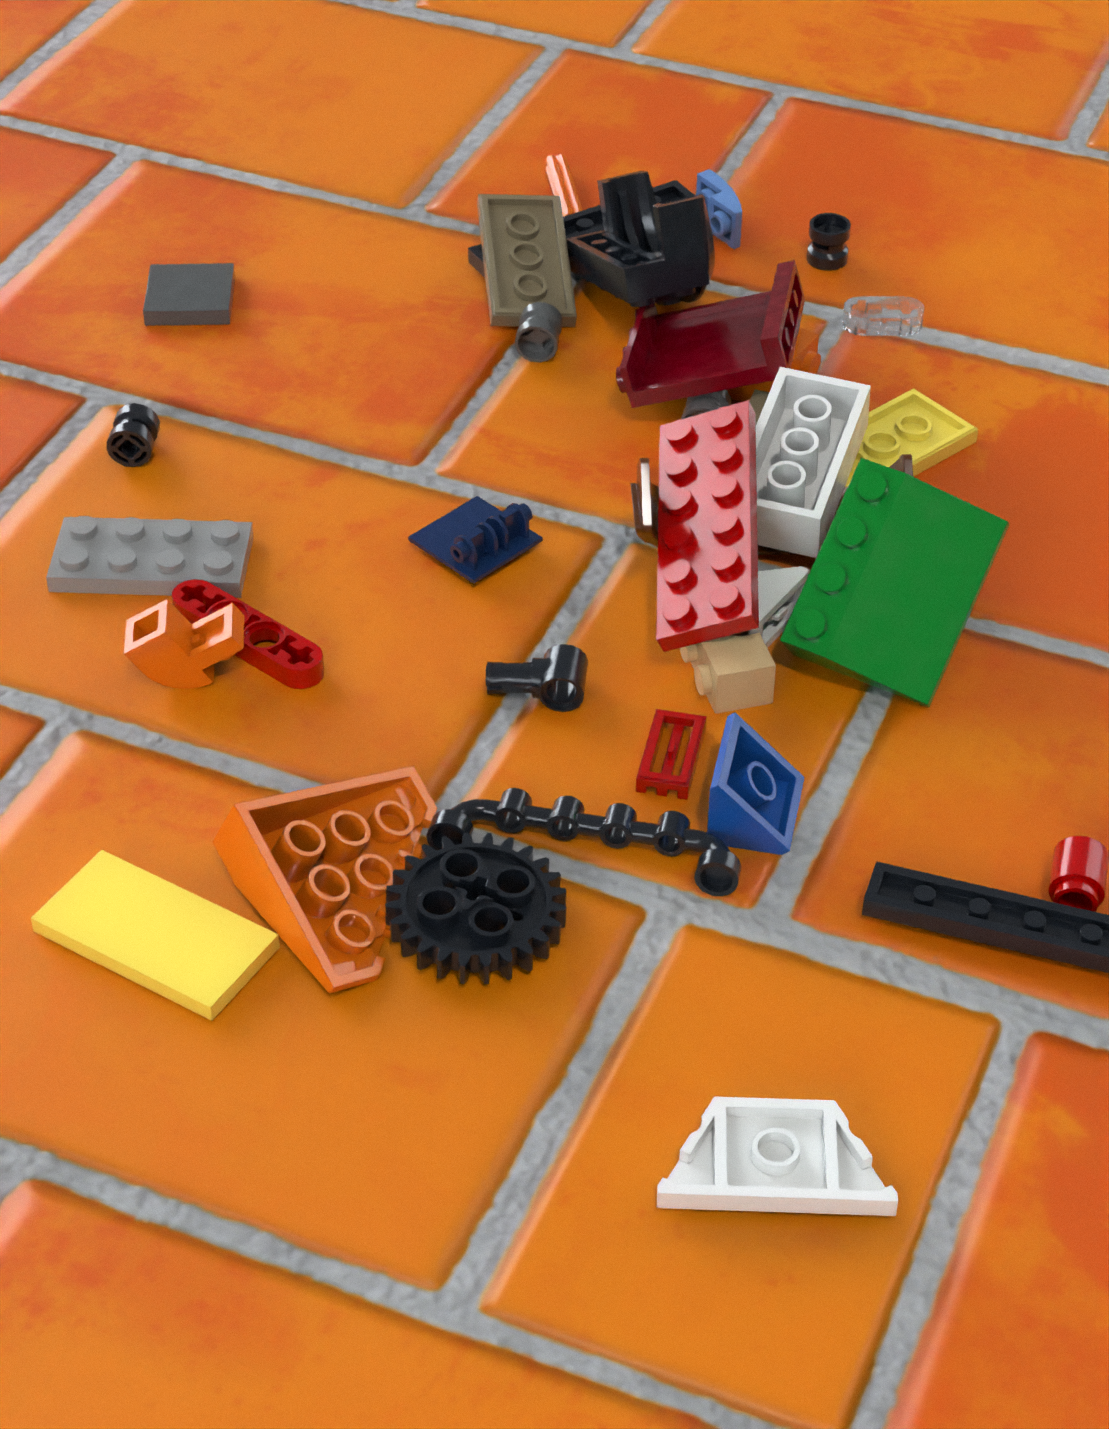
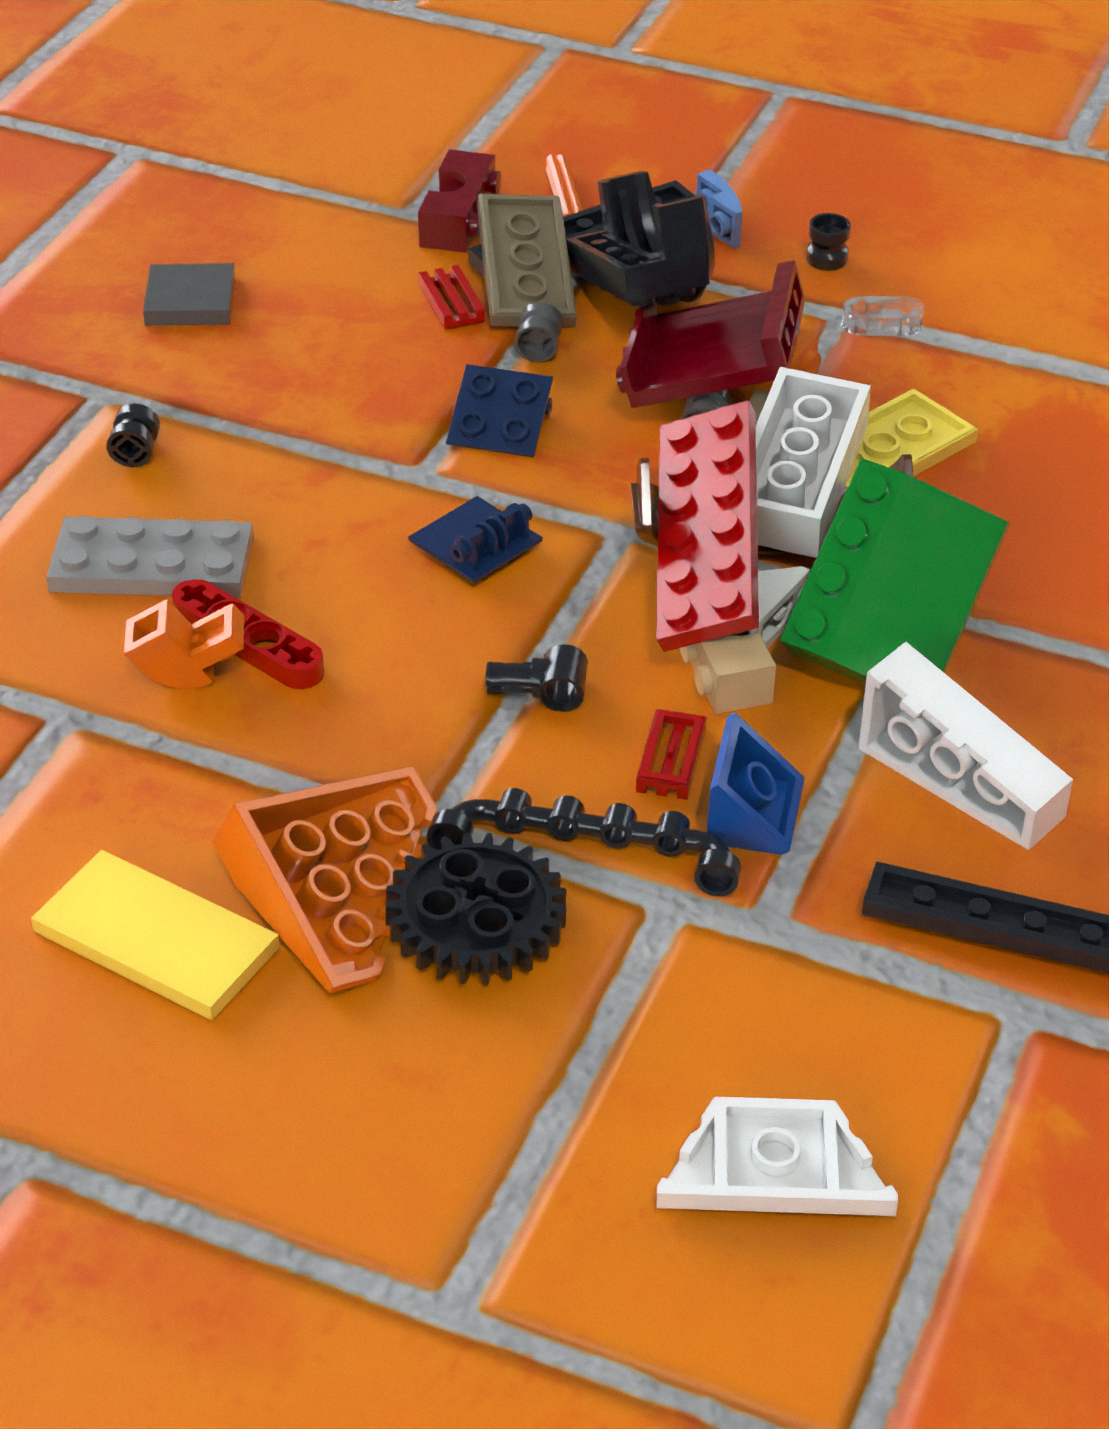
red brick [1048,836,1109,912] -> none
none -> dark red arch [418,149,501,253]
none -> red tile [418,265,485,329]
none -> dark blue hinge [446,364,553,458]
none -> white wedge [858,642,1073,851]

